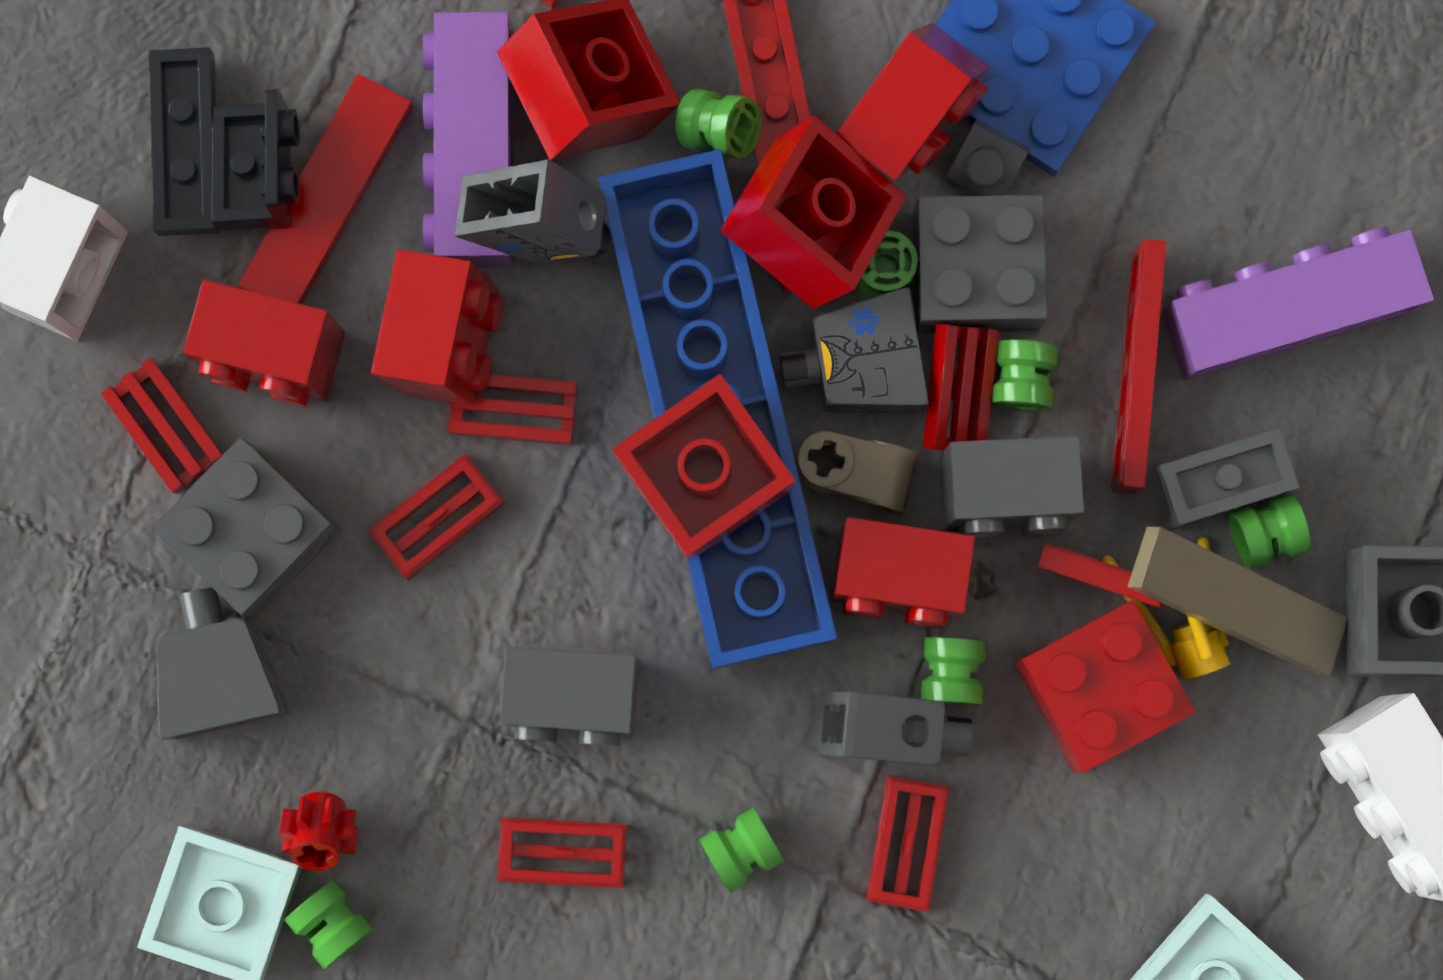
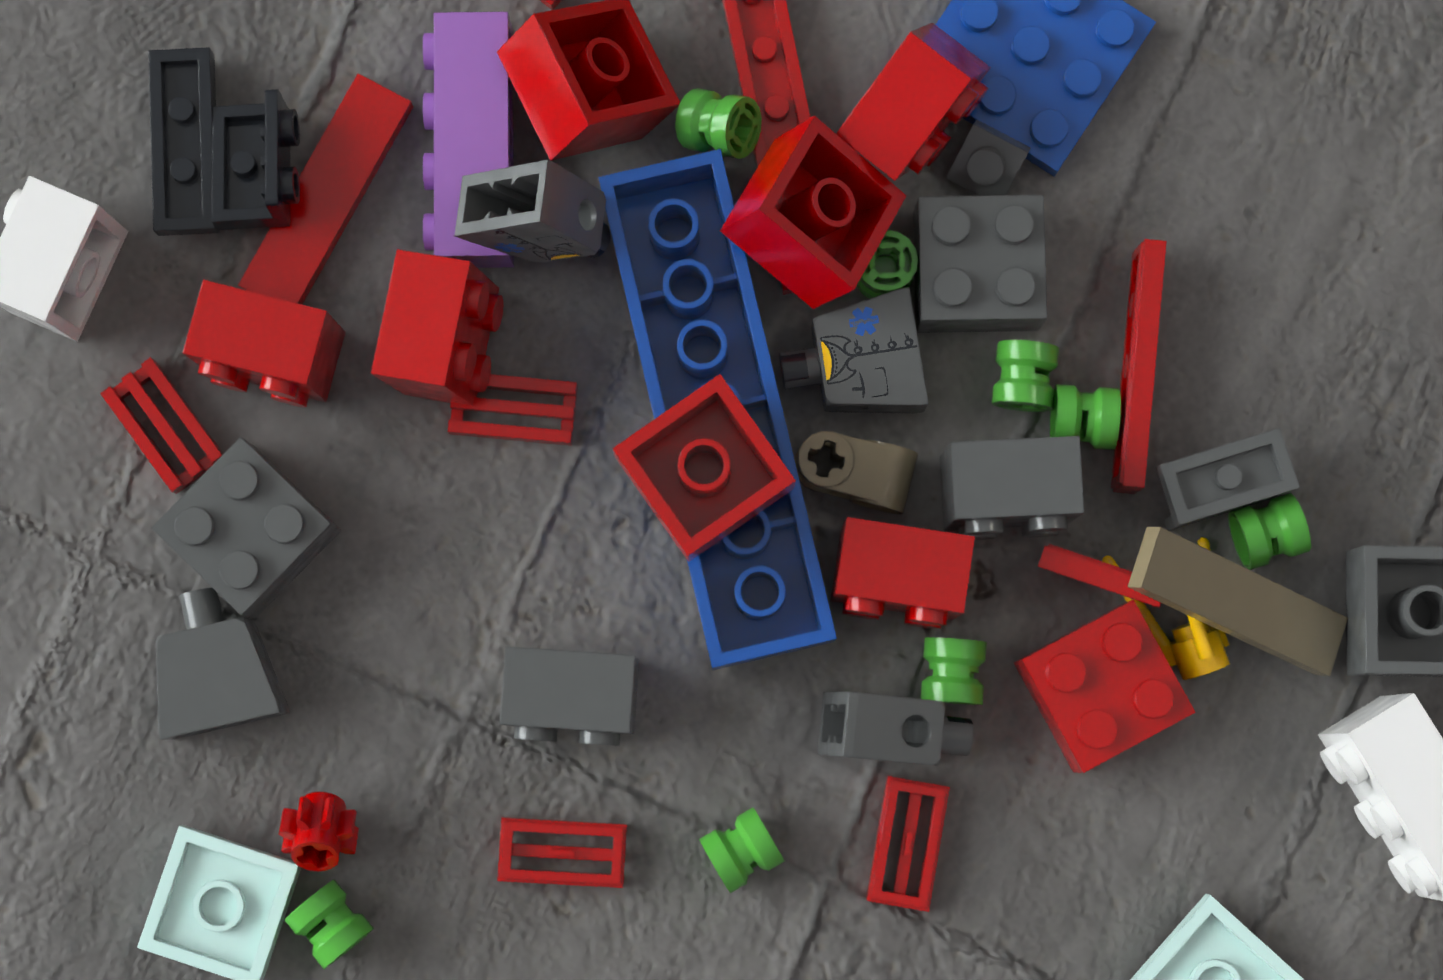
red tile [368,454,505,581] -> none
red tile [922,324,999,451] -> none
medium lavender brick [1162,226,1434,381] -> none
none -> bright green wheel [1050,384,1121,450]

